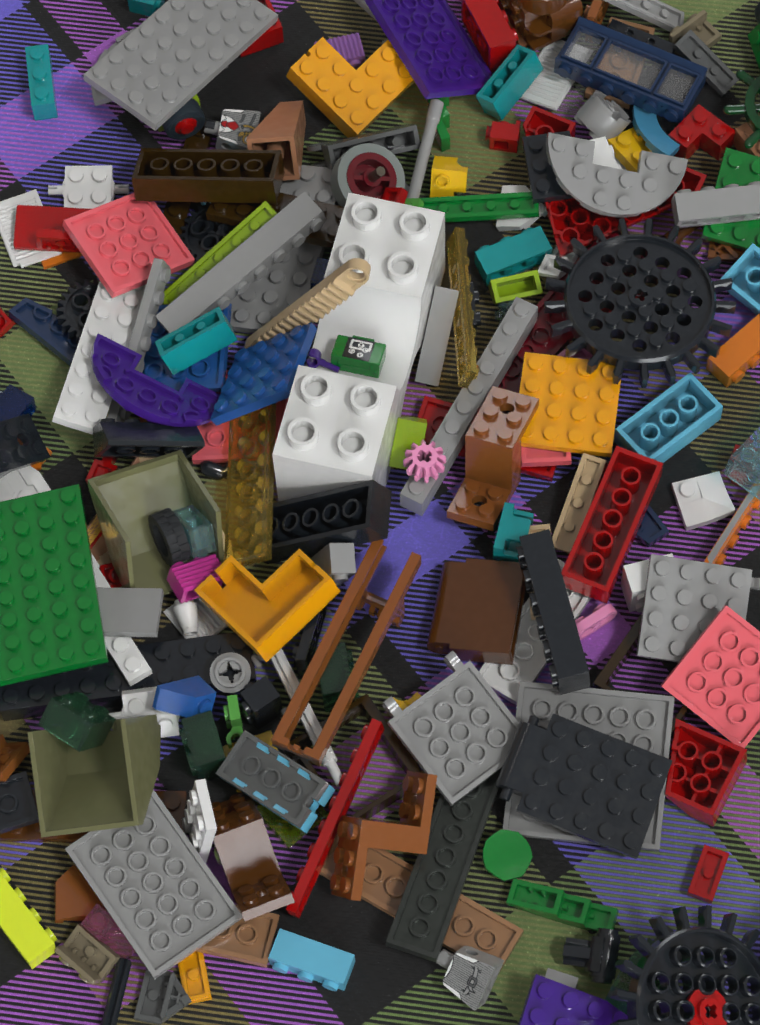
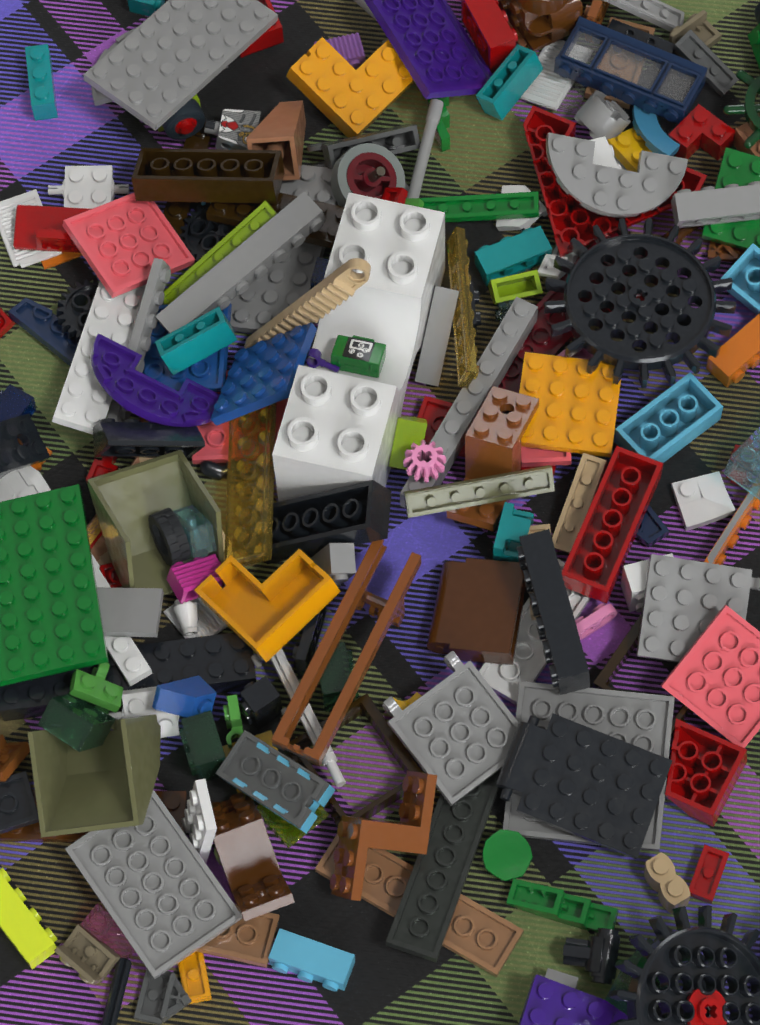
dark orange slope [53,865,105,924] -> none
light grey gear [210,652,251,694] -> none
red plate [286,718,385,918] -> none
yellow brick [430,155,468,197] -> none
light grey torso [436,946,504,1010] -> none
red brick [485,120,521,153] -> none
black plate [522,131,573,204] -> none
none -> bright green plate [69,662,123,713]
none -> tile [403,465,555,518]
none -> tan brick [644,852,690,914]

